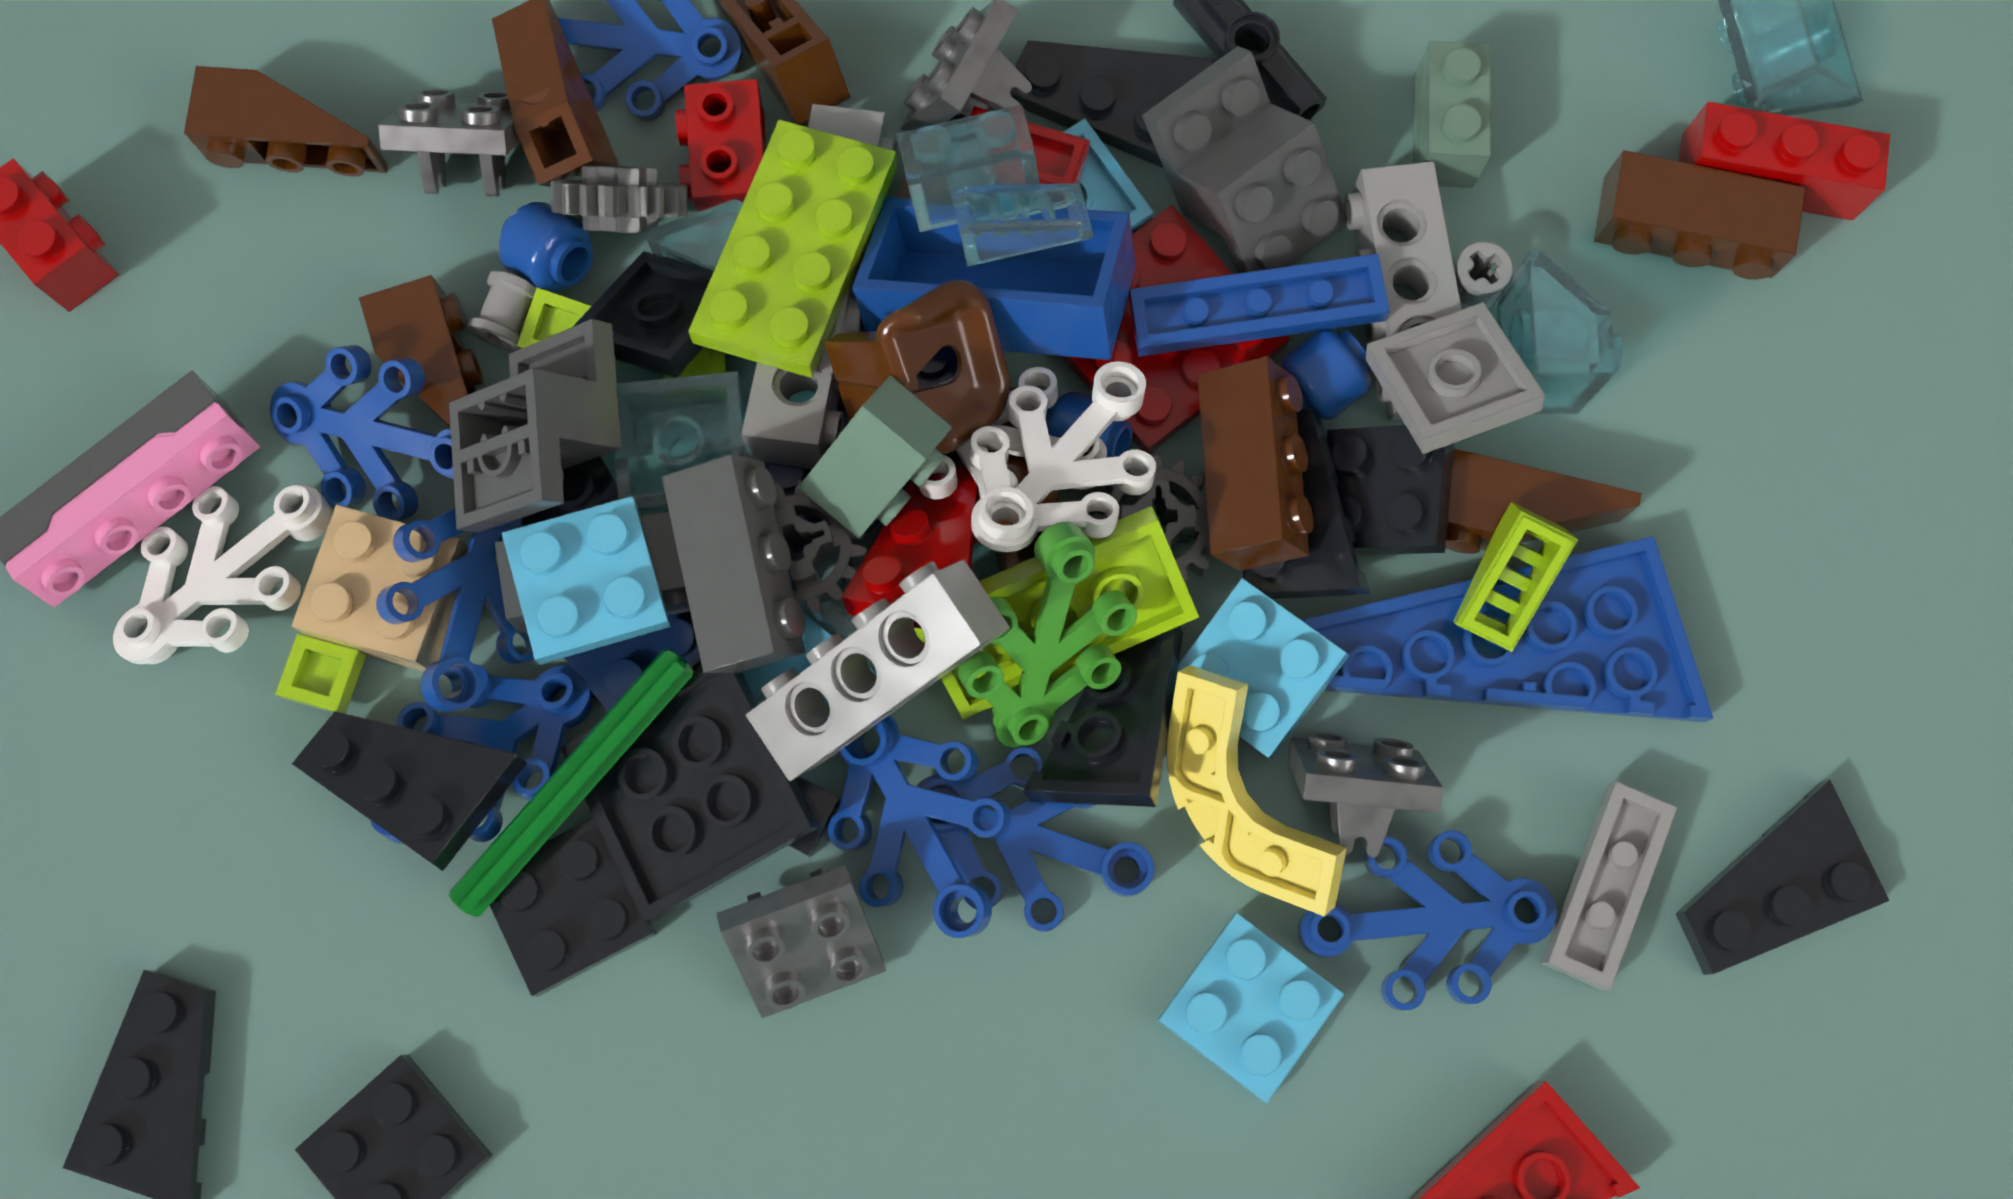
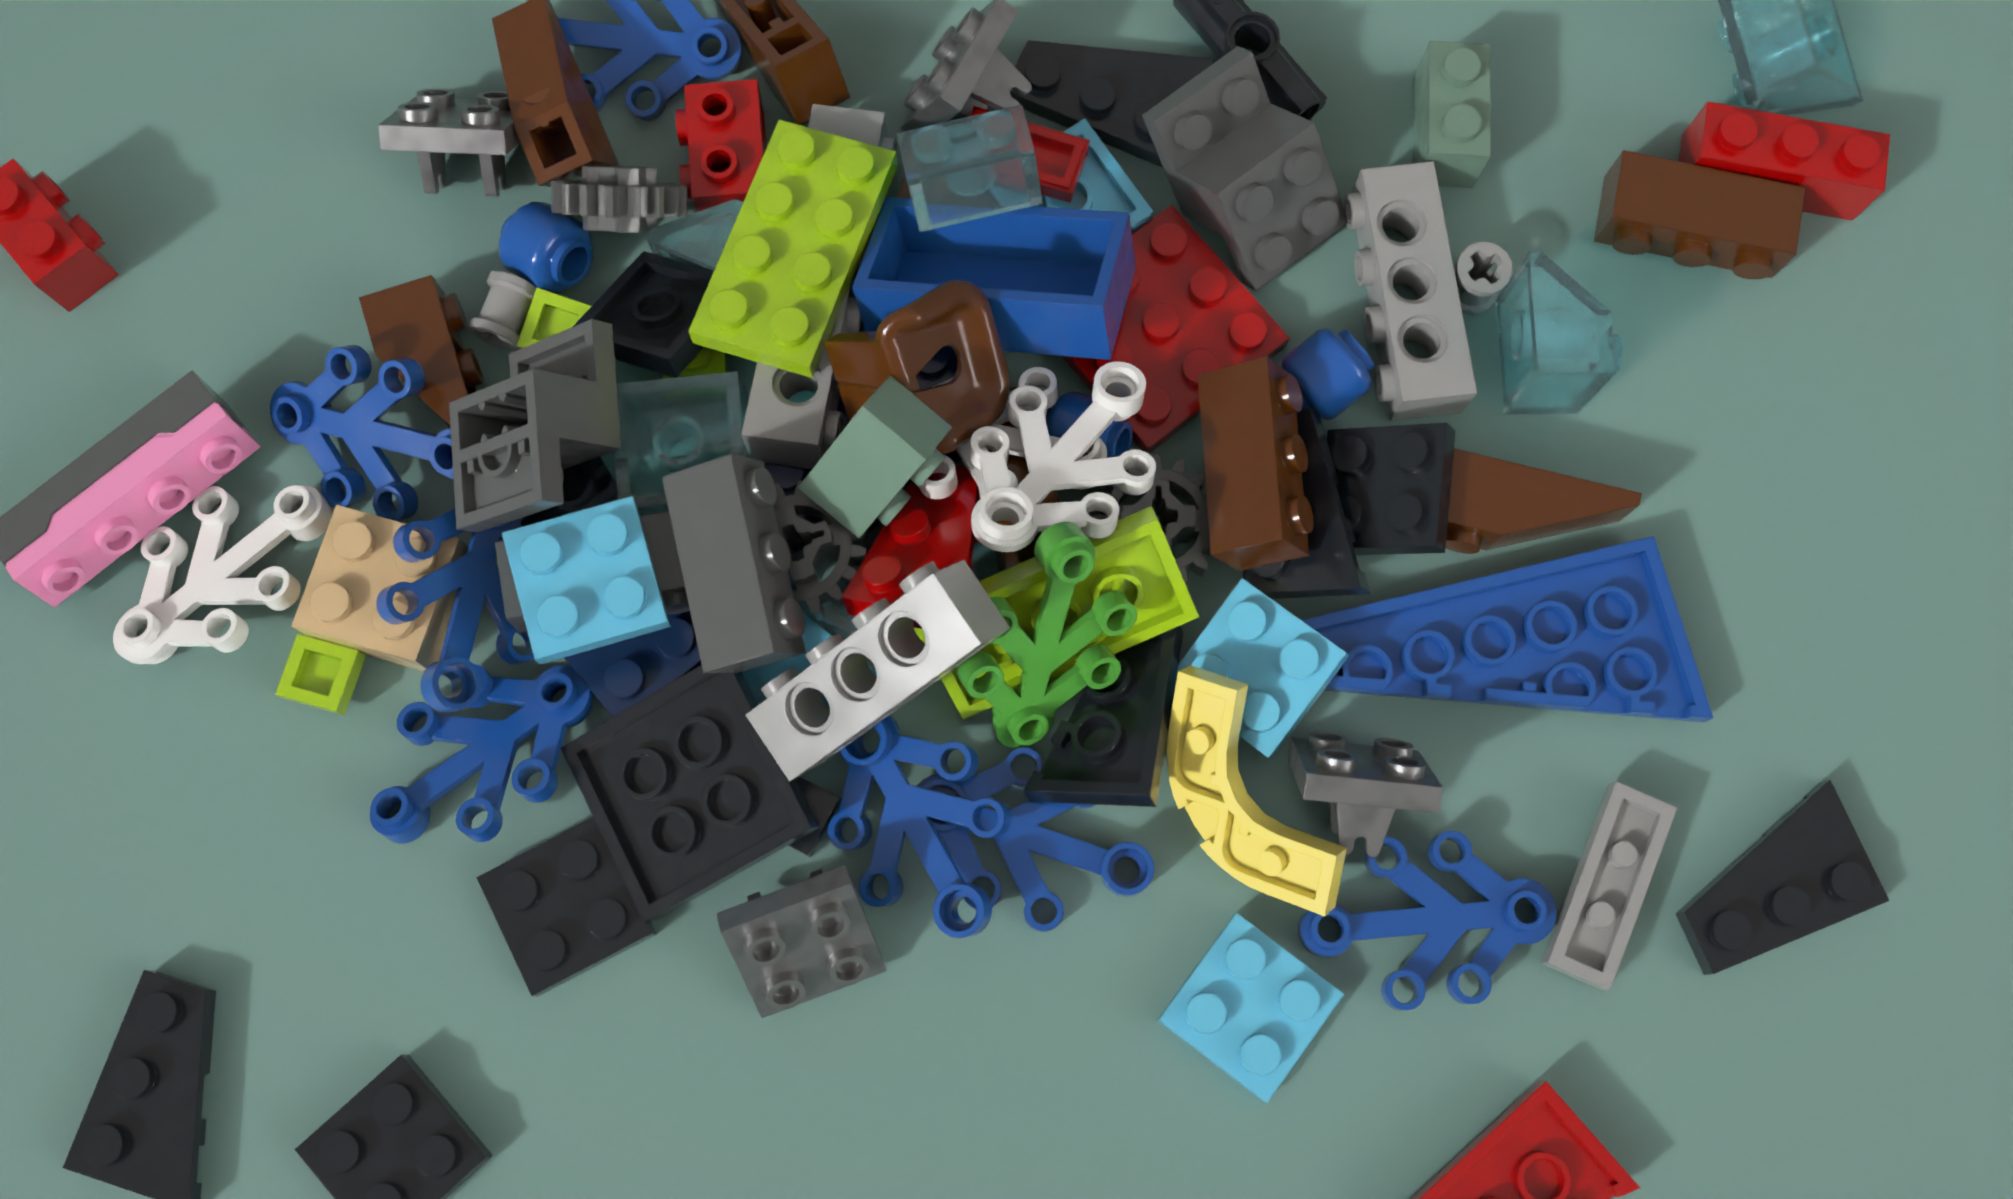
reddish brown slope [184,66,388,177] -> none
black wing [292,711,527,871] -> none
green axle [449,648,694,917] -> none
clear light blue slope [950,183,1094,267] -> none
blue plate [1129,254,1390,357] -> none
light grey plate [1366,302,1545,454] -> none
lime slope [1453,502,1578,652] -> none

